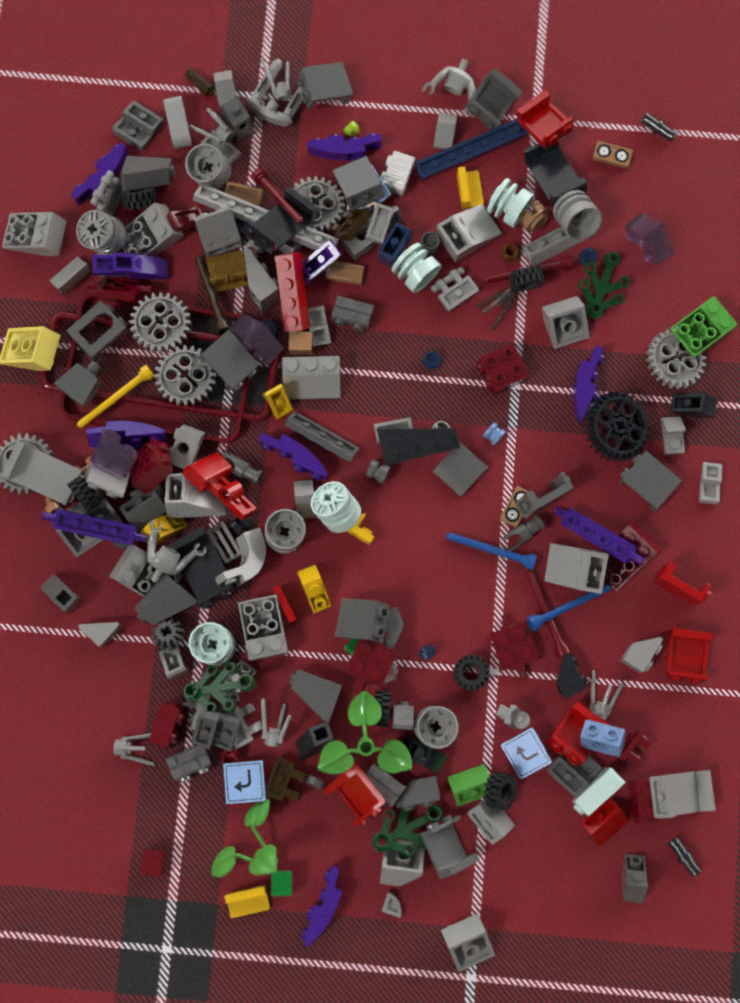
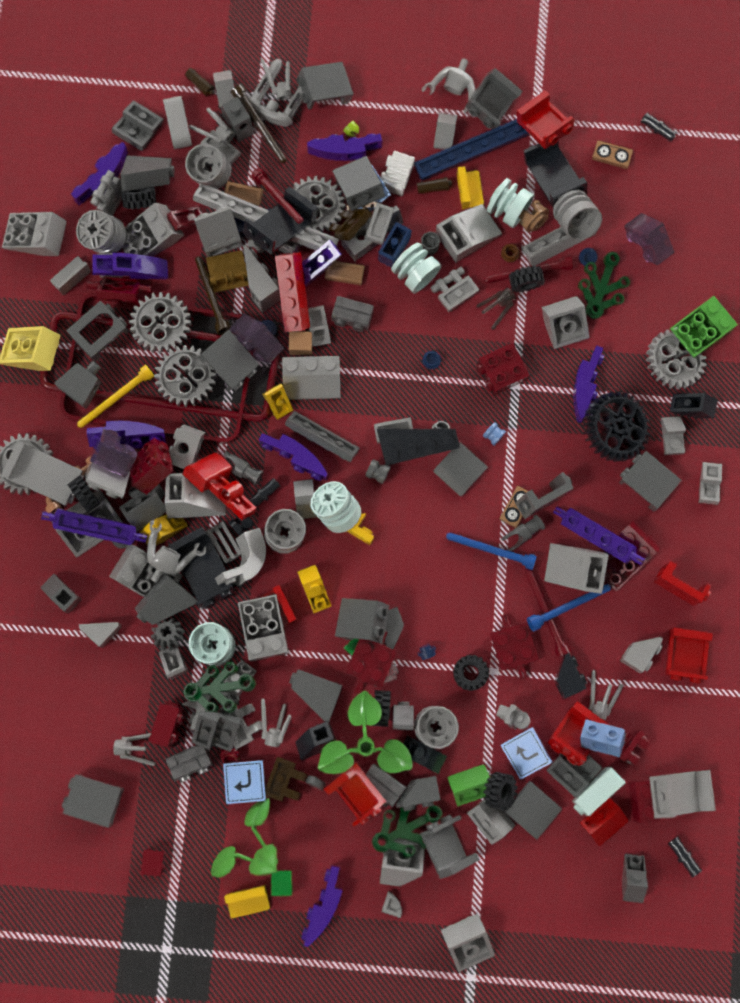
none -> dark grey panel [62,774,124,828]
none -> dark brown piece [230,84,287,163]
none -> black pin [249,478,281,507]
none -> dark brown piece [417,177,452,194]
none -> dark grey slope [504,781,562,840]

